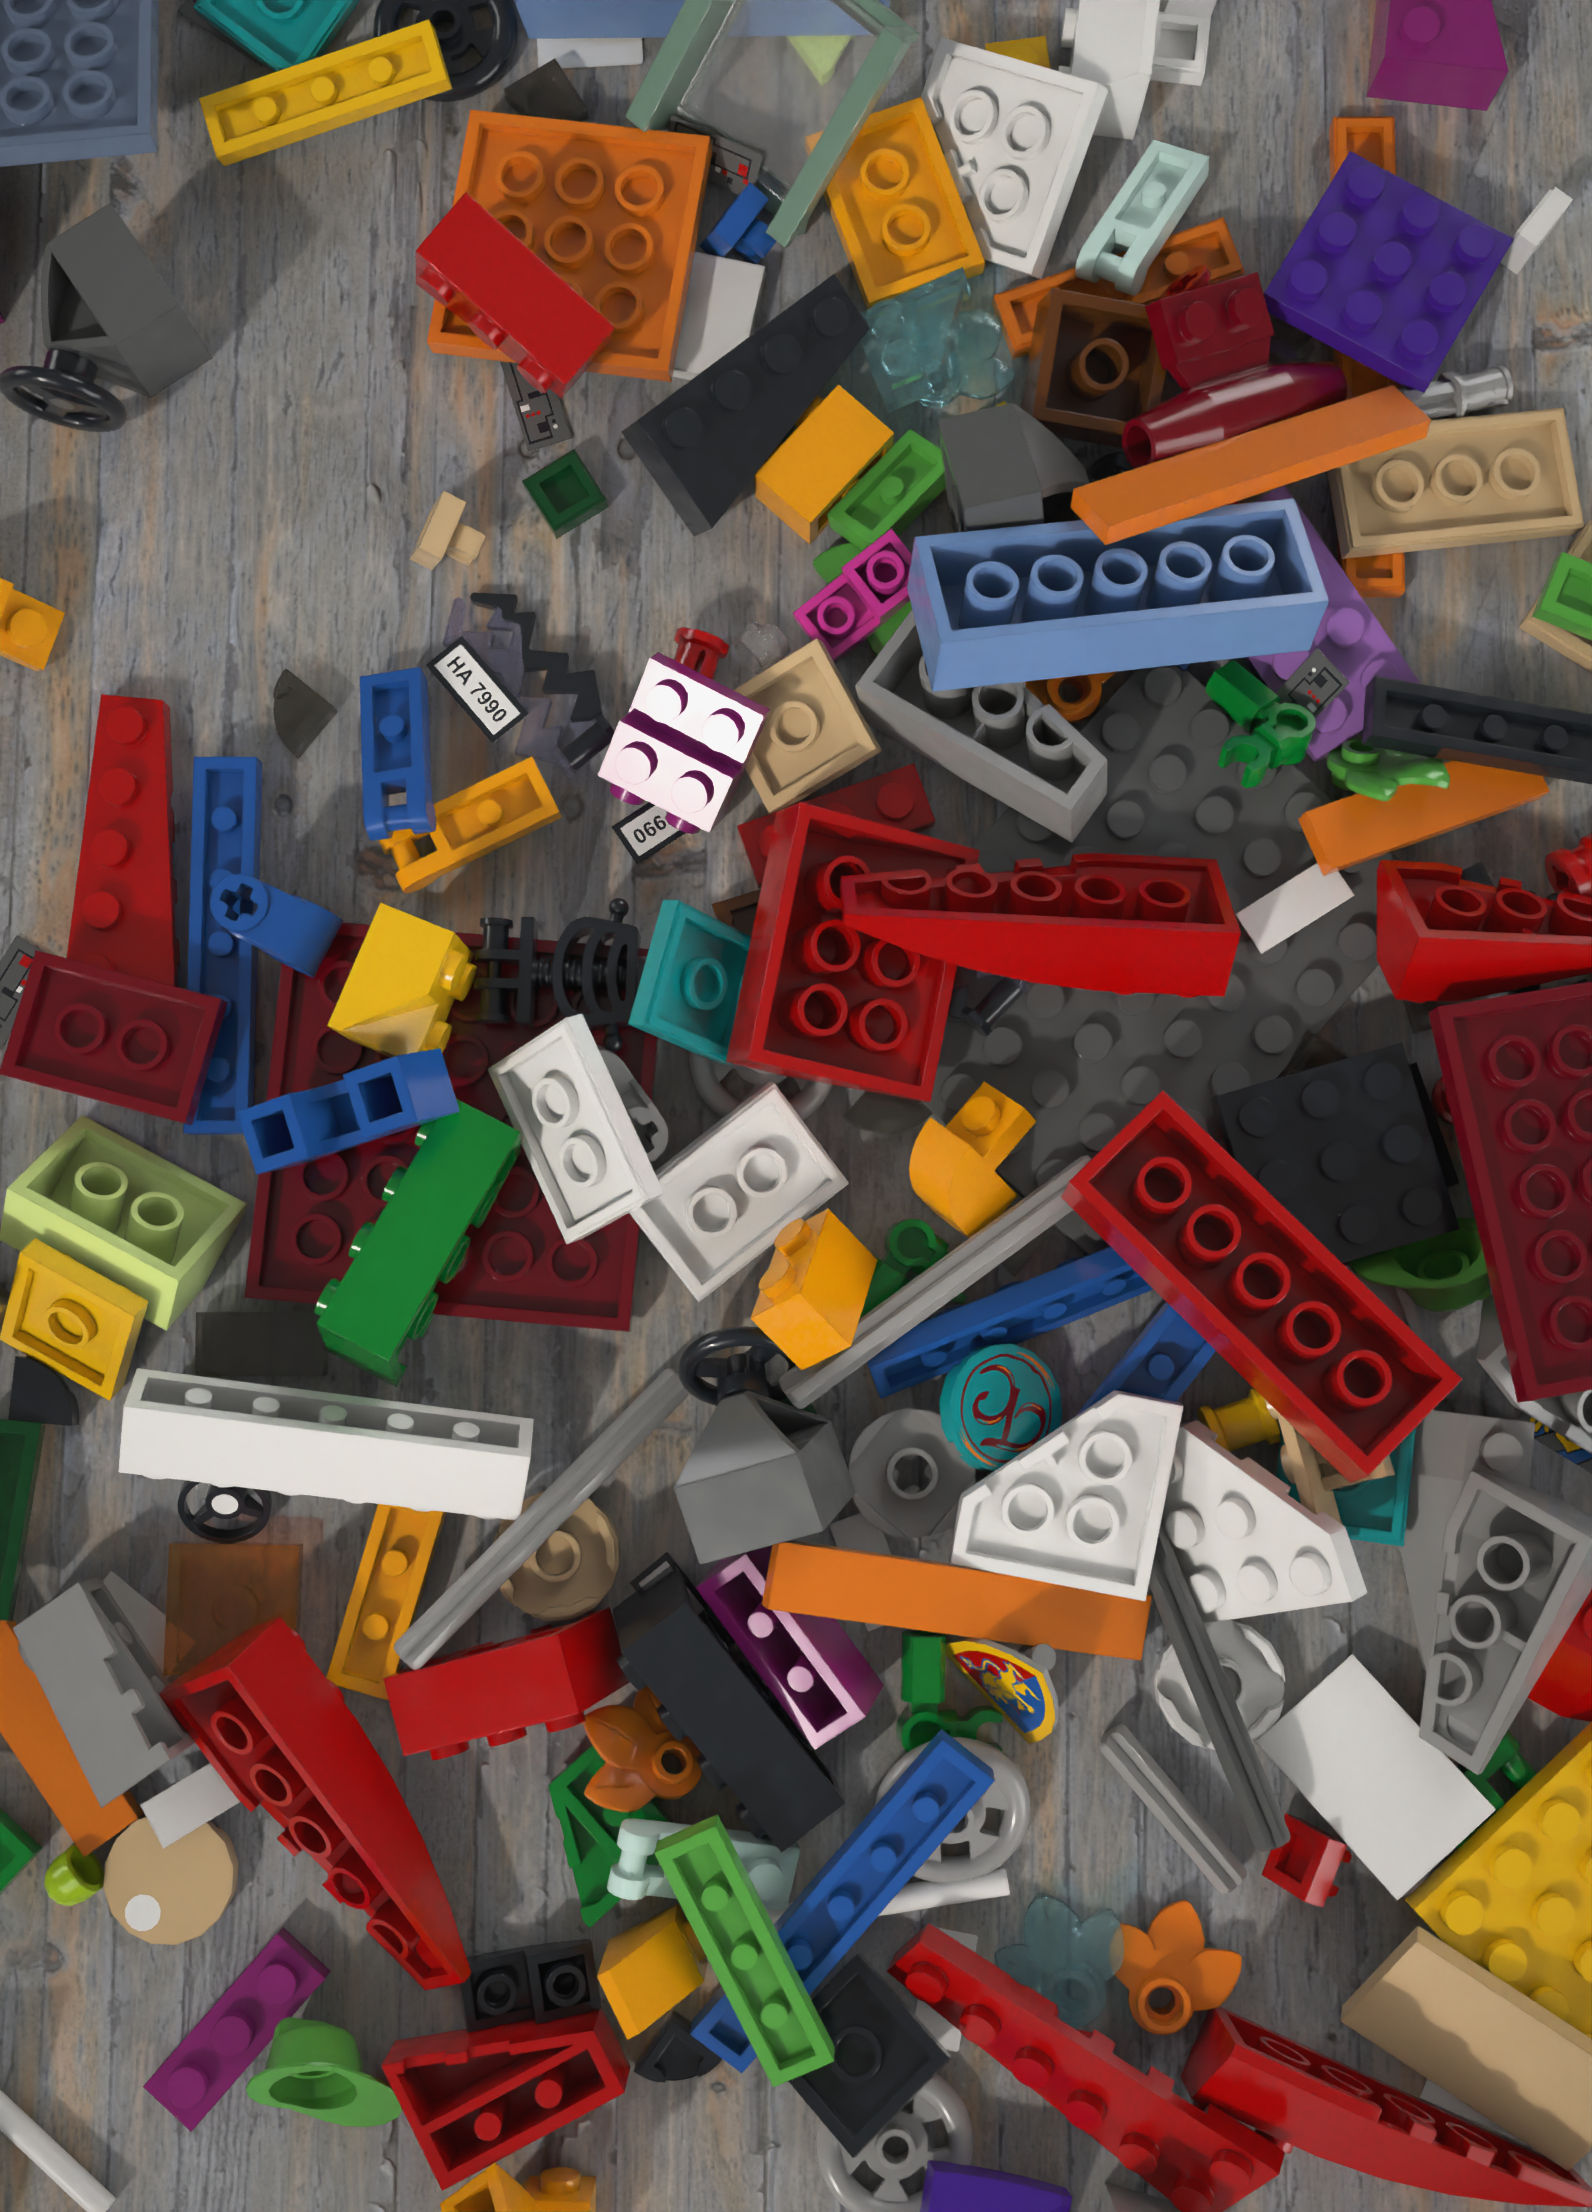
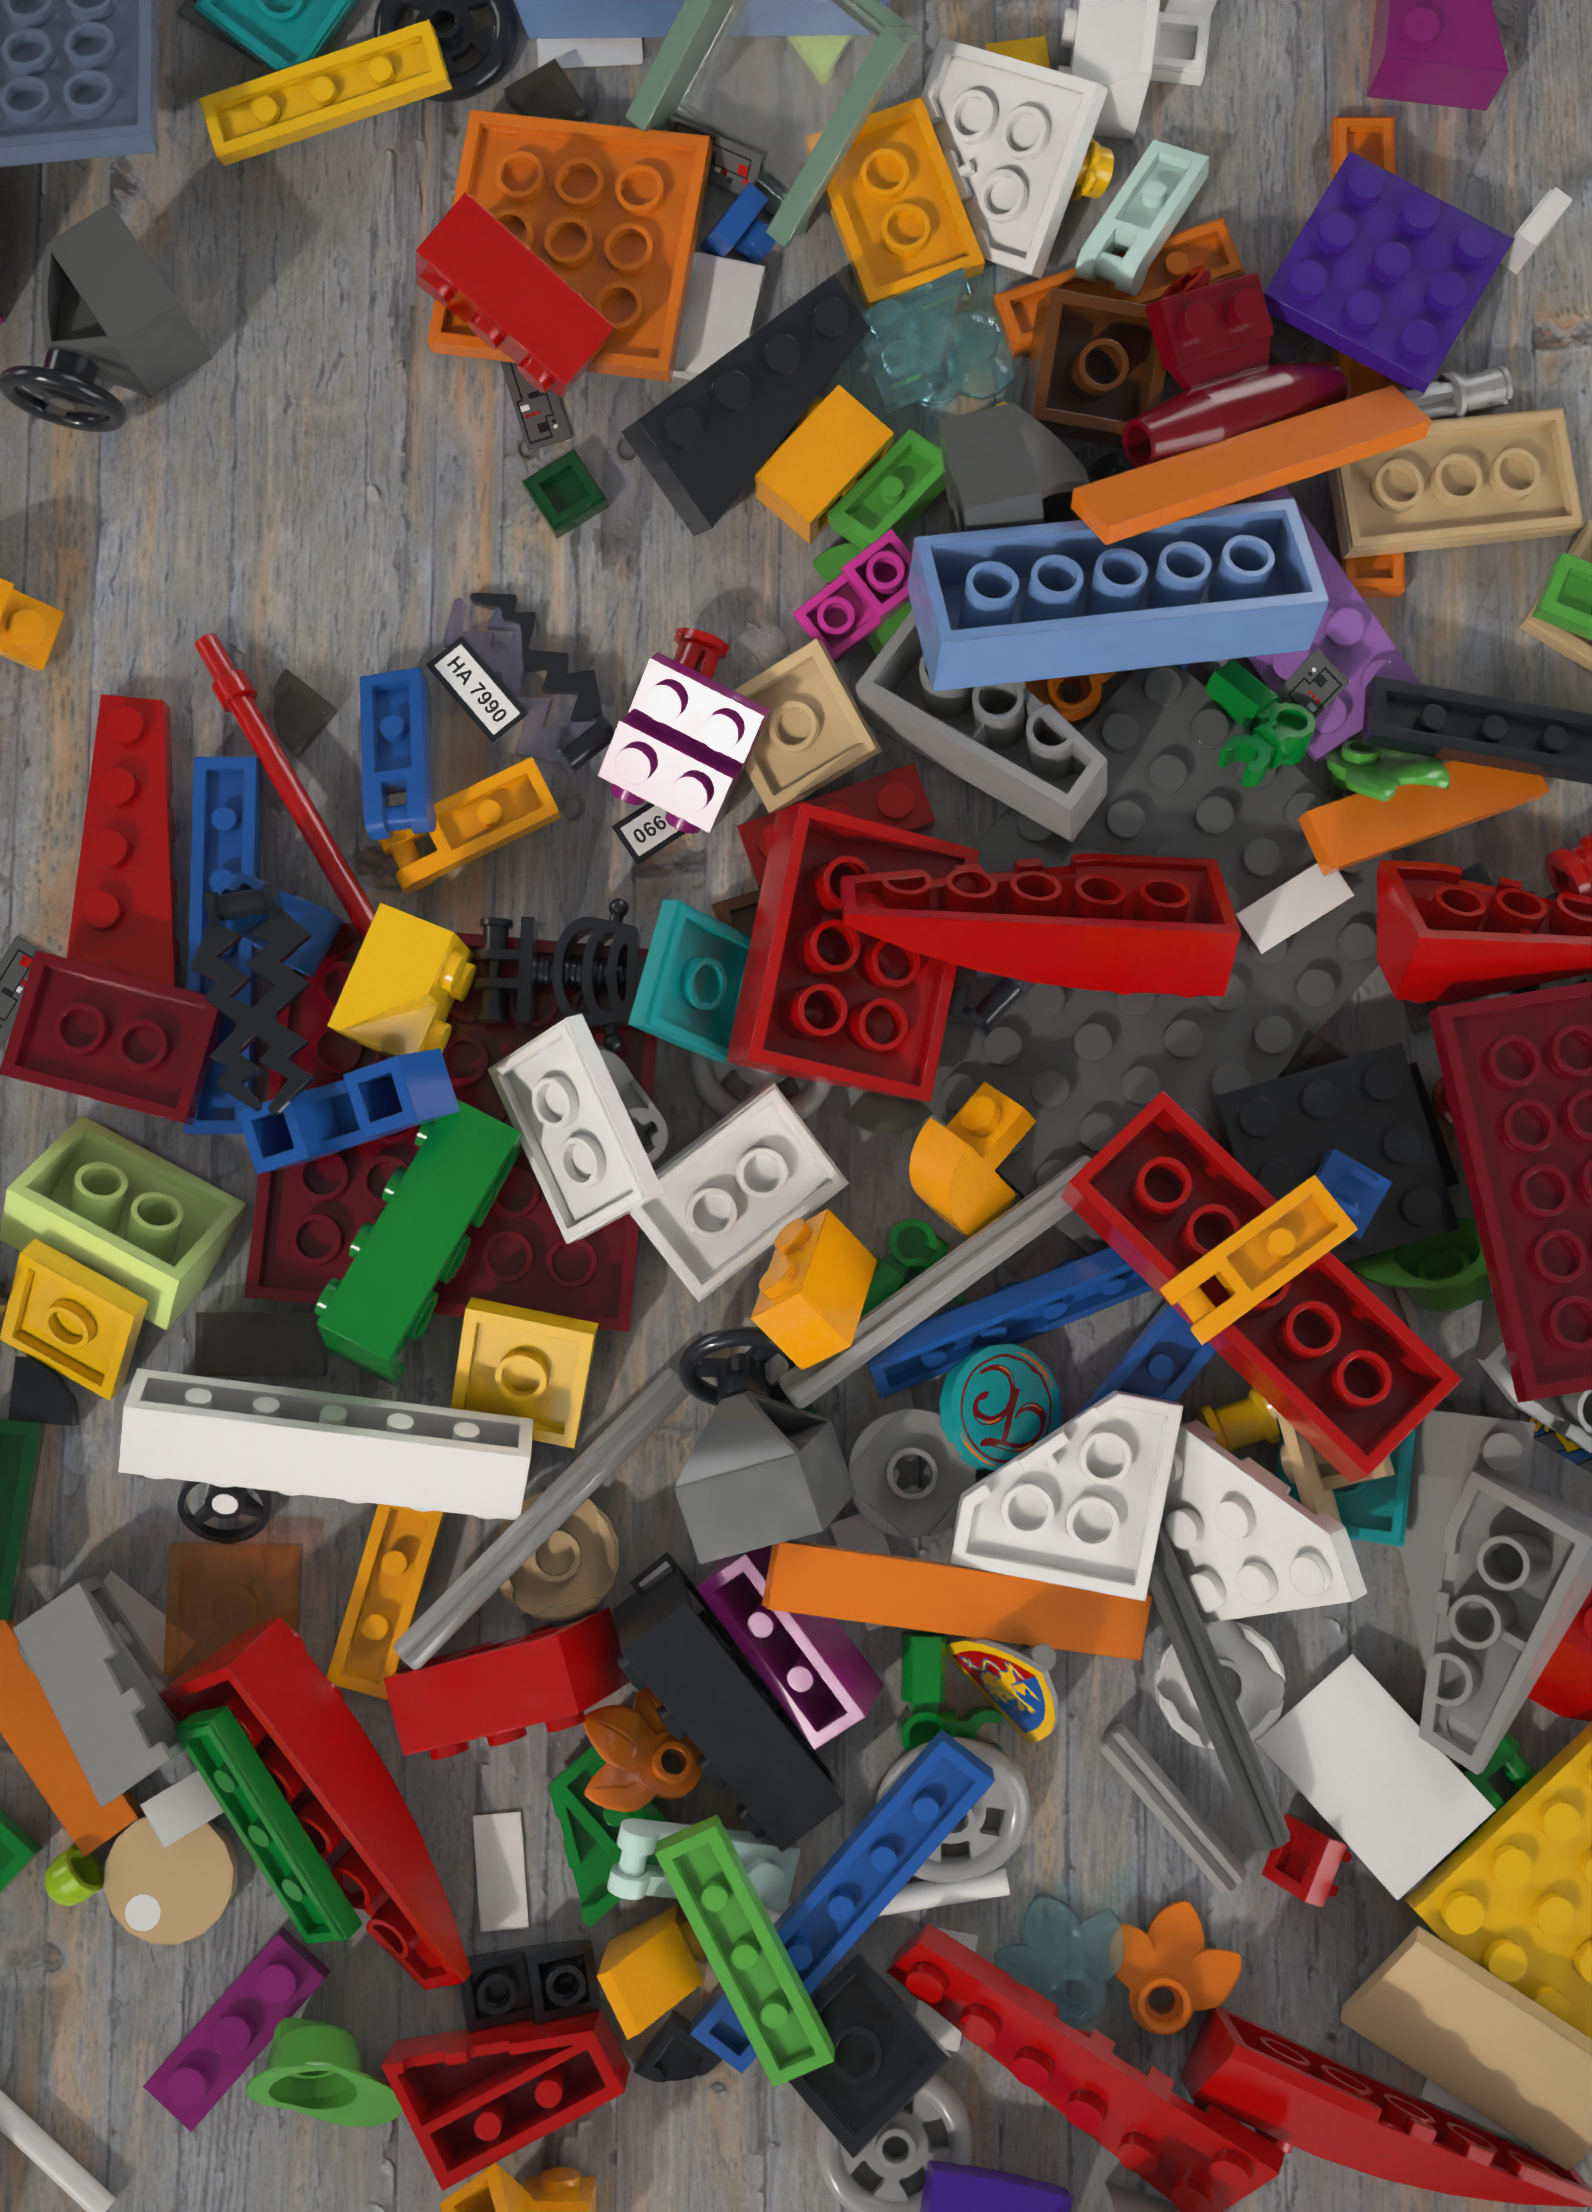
tan tile [410,491,486,570] -> none
none -> green tile [173,1706,363,1944]
none -> black piece [190,883,314,1116]
none -> red bar [195,633,376,942]
none -> yellow plate [450,1297,599,1449]
none -> white sticker [472,1811,529,1932]
none -> yellow plate [1070,137,1114,201]
none -> light orange plate [1159,1174,1358,1345]
none -> blue tile [1315,1149,1392,1240]

